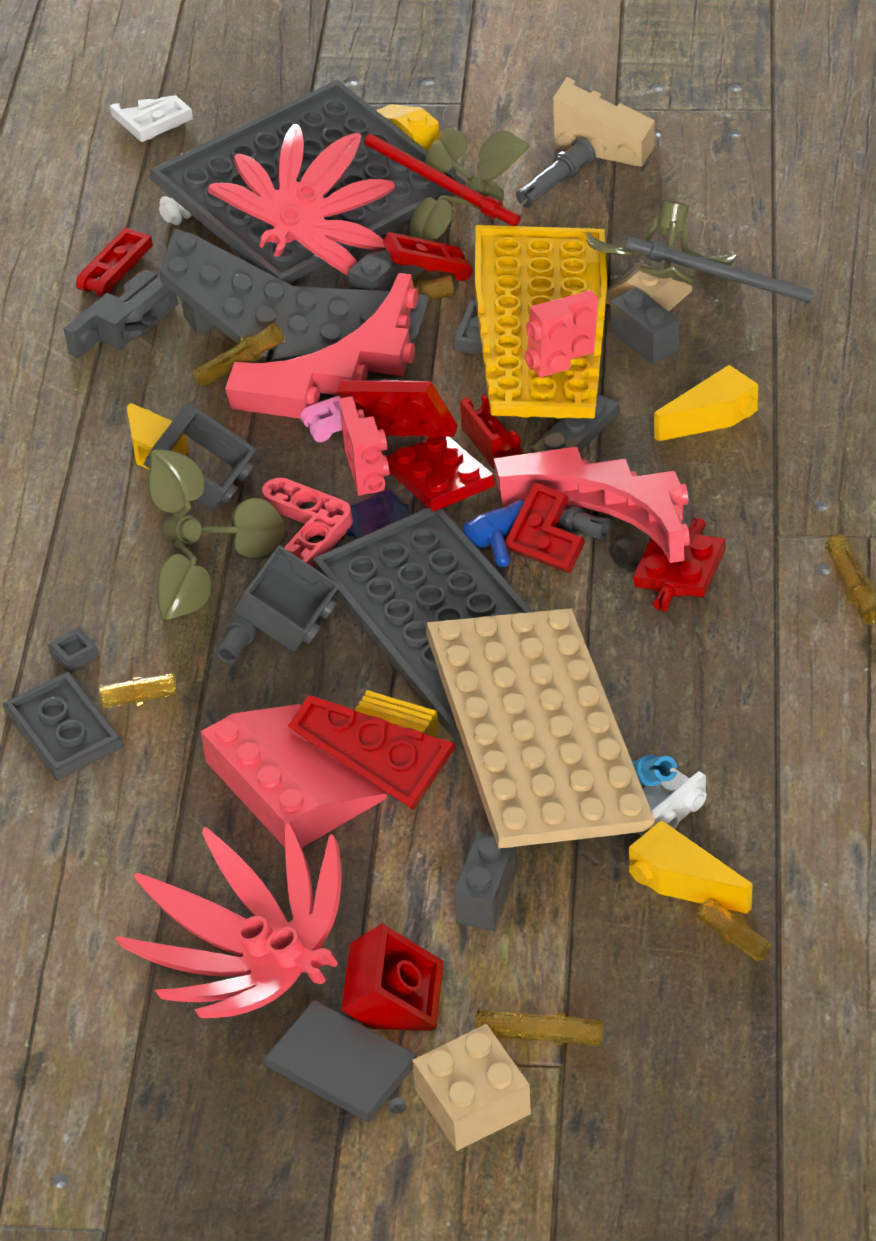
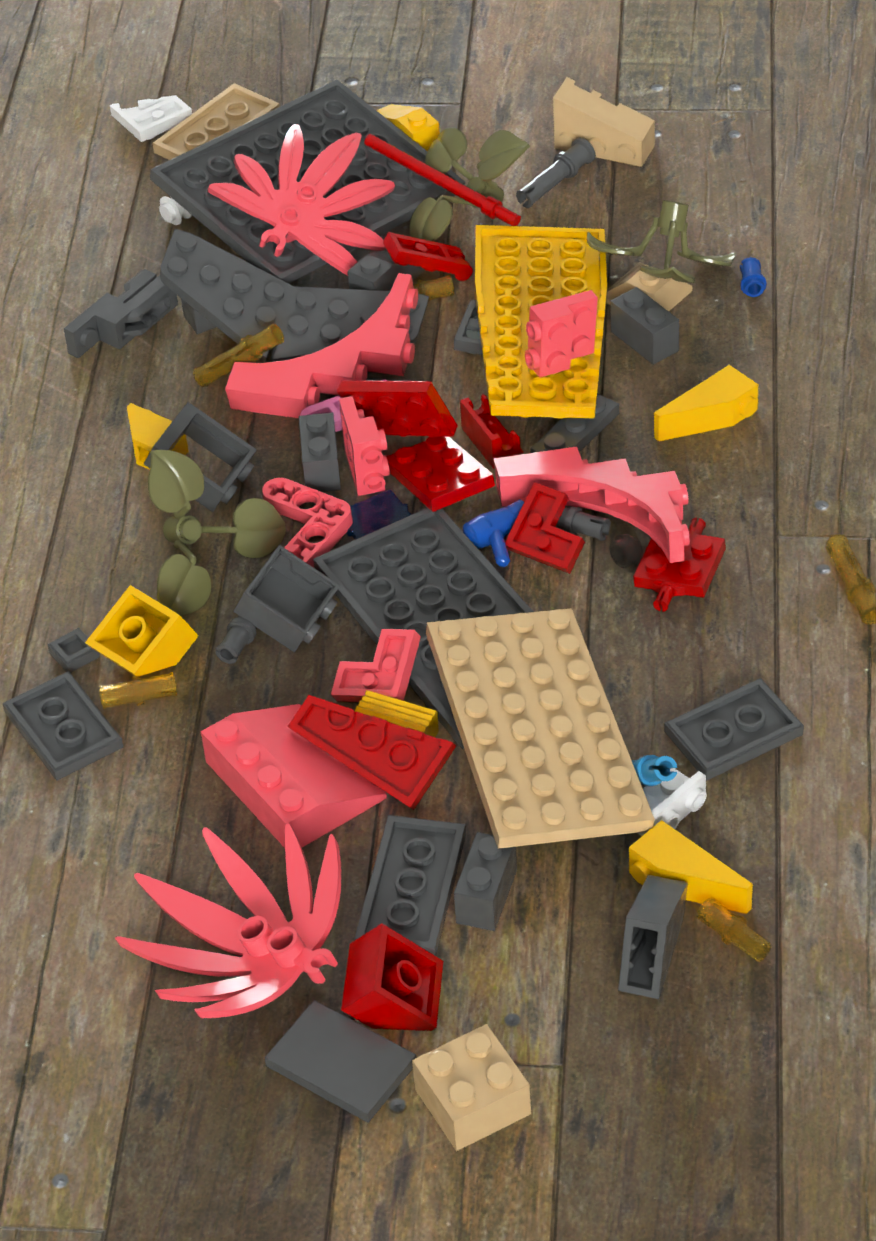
red plate [76,227,153,297] -> none
clear yellow pin [475,1009,603,1047] -> none
dark grey bar [623,236,813,303] -> none
none -> yellow slope [85,585,199,677]
none -> tan plate [153,83,280,160]
none -> dark grey brick [299,412,341,492]
none -> coral plate [331,629,421,702]
none -> dark grey plate [354,815,466,956]
none -> dark grey slope [618,875,688,999]
none -> dark grey tile [664,678,804,781]
none -> blue pin [739,257,767,297]

